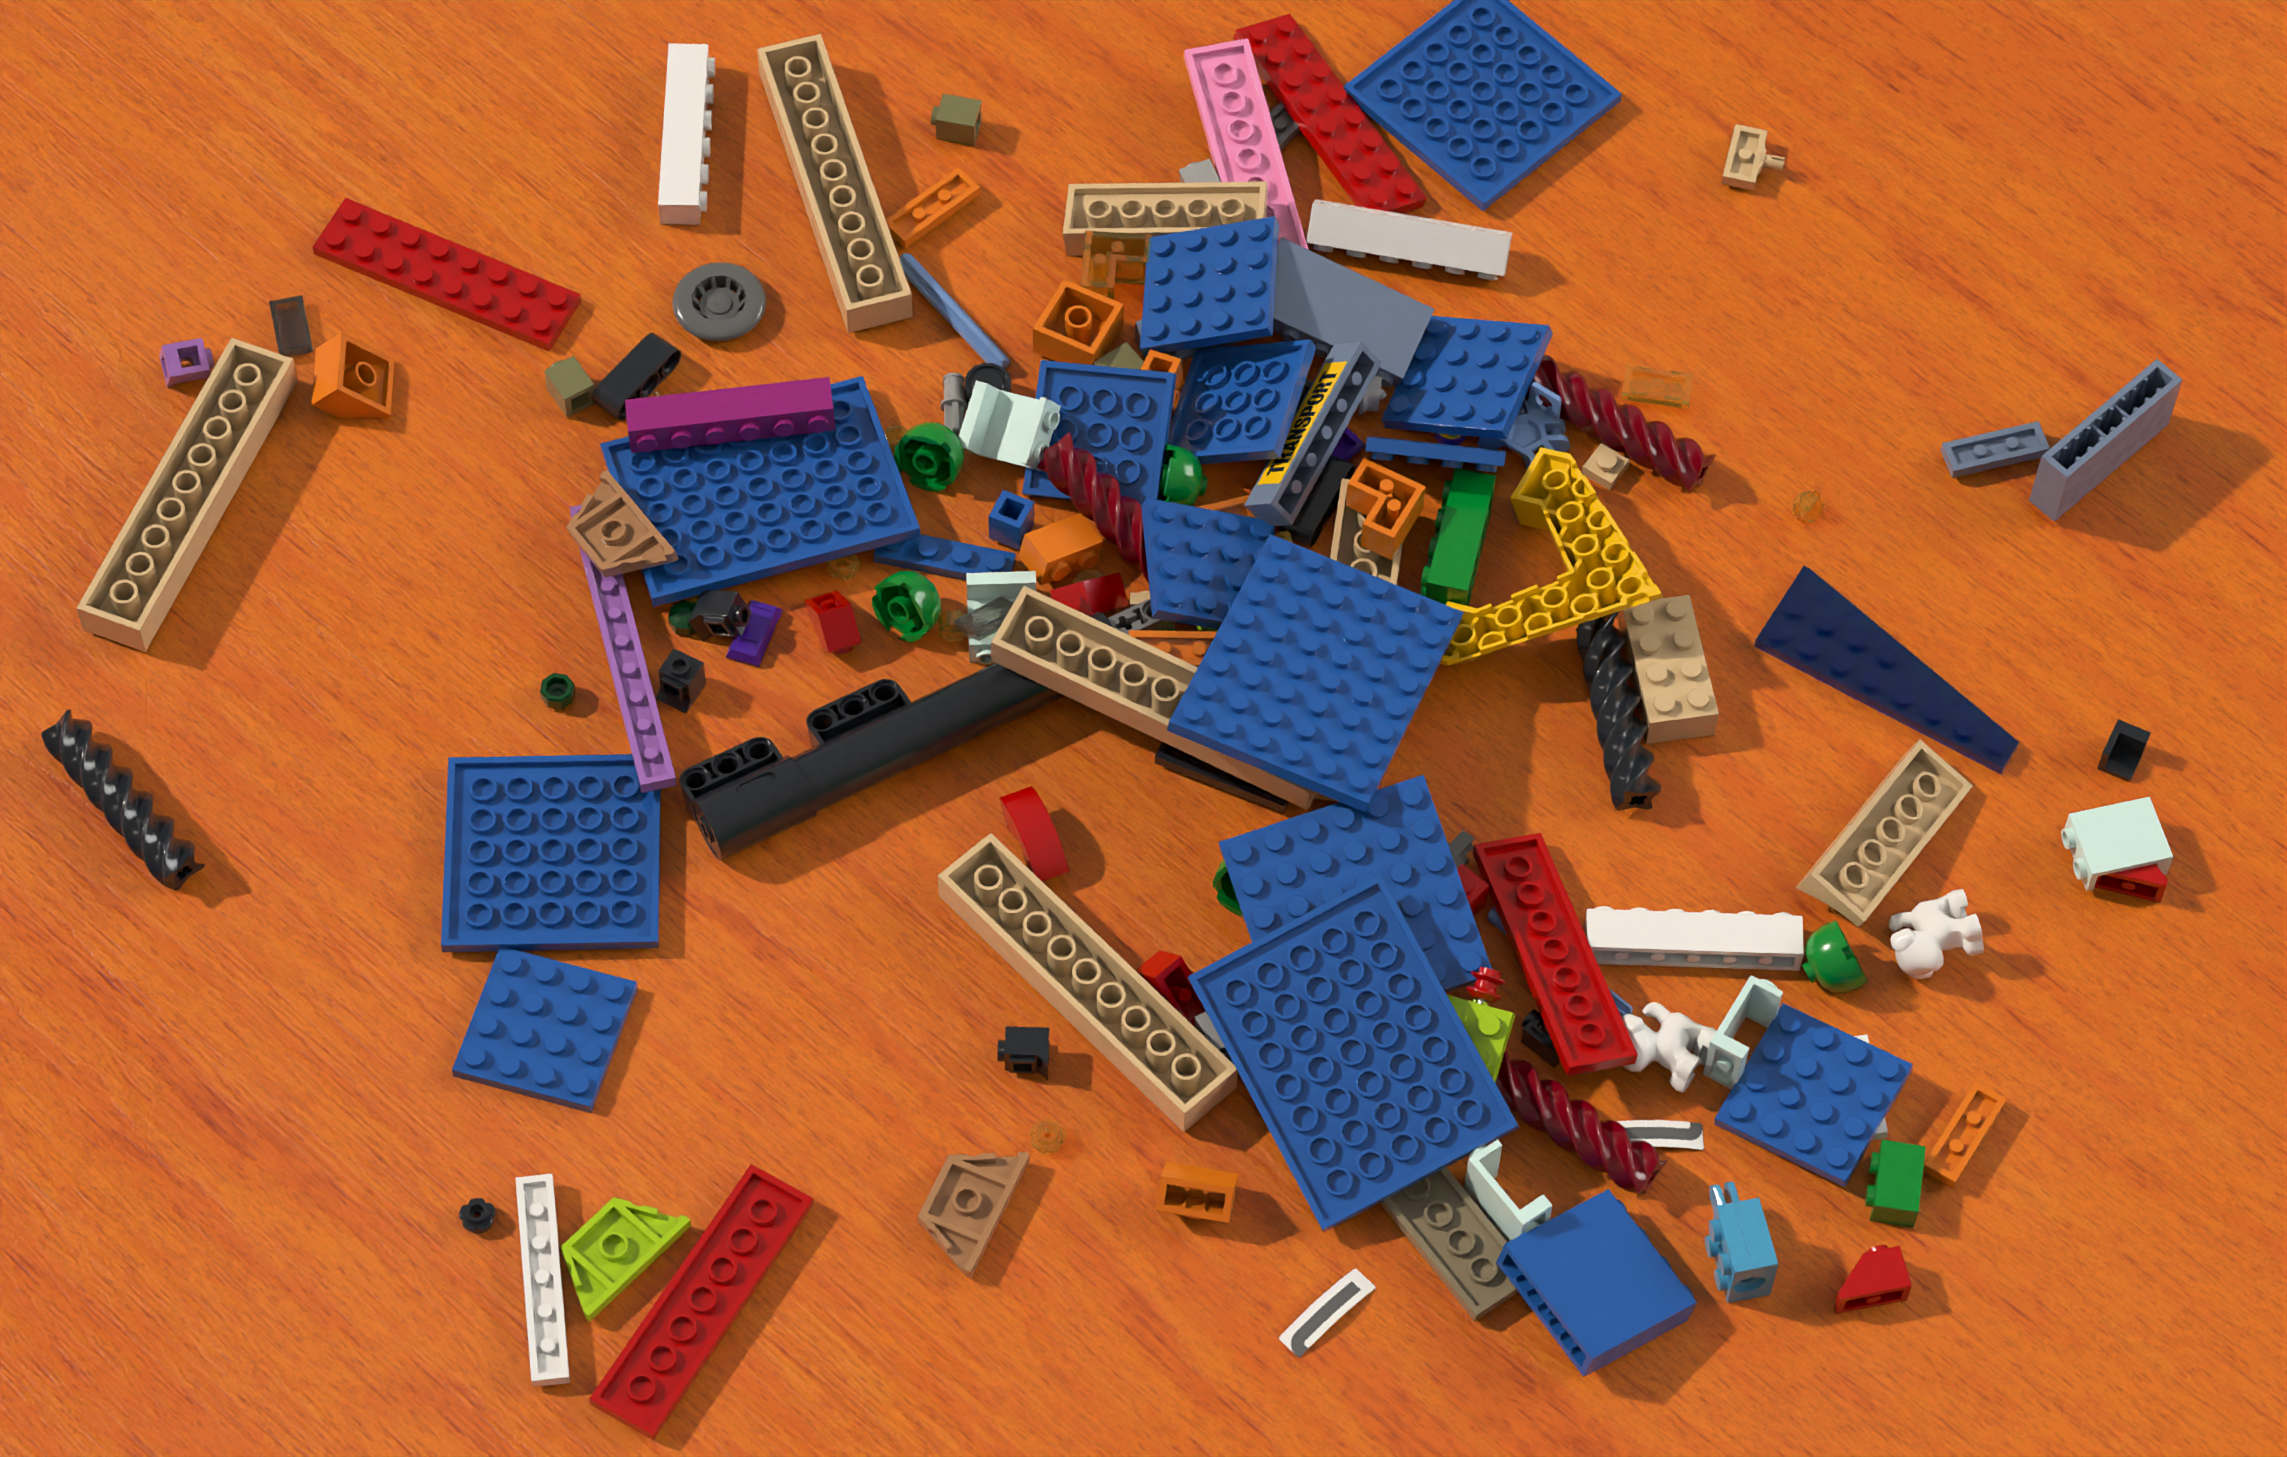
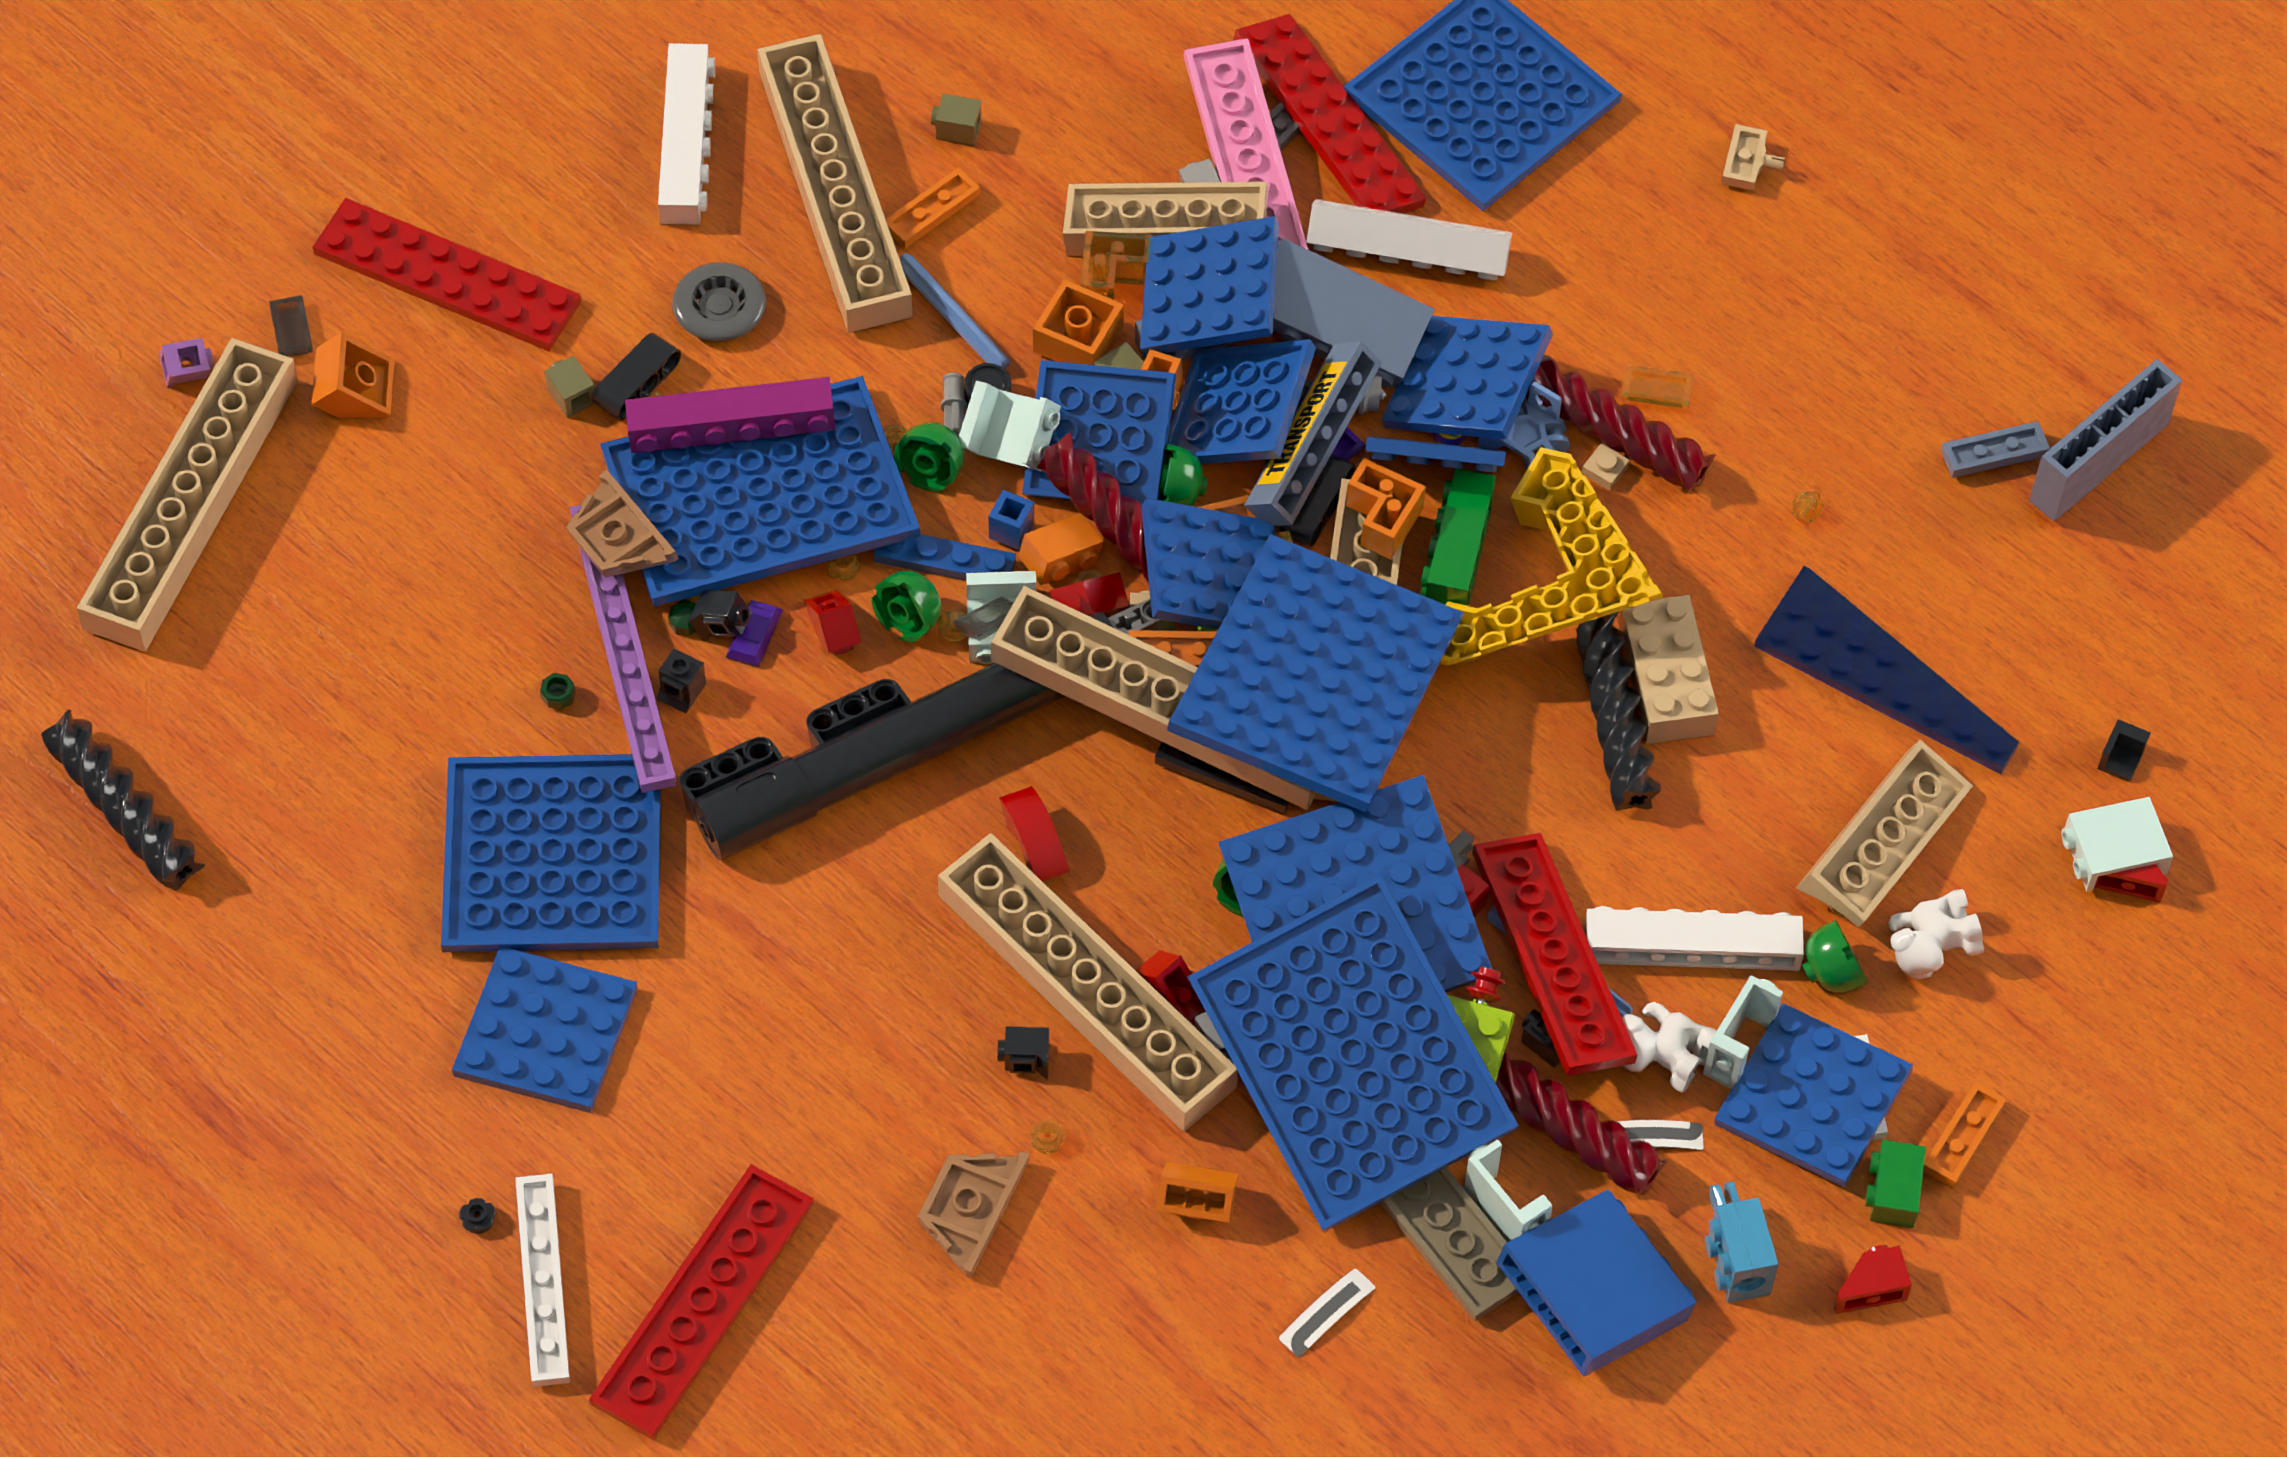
lime wing [561,1197,691,1322] -> none

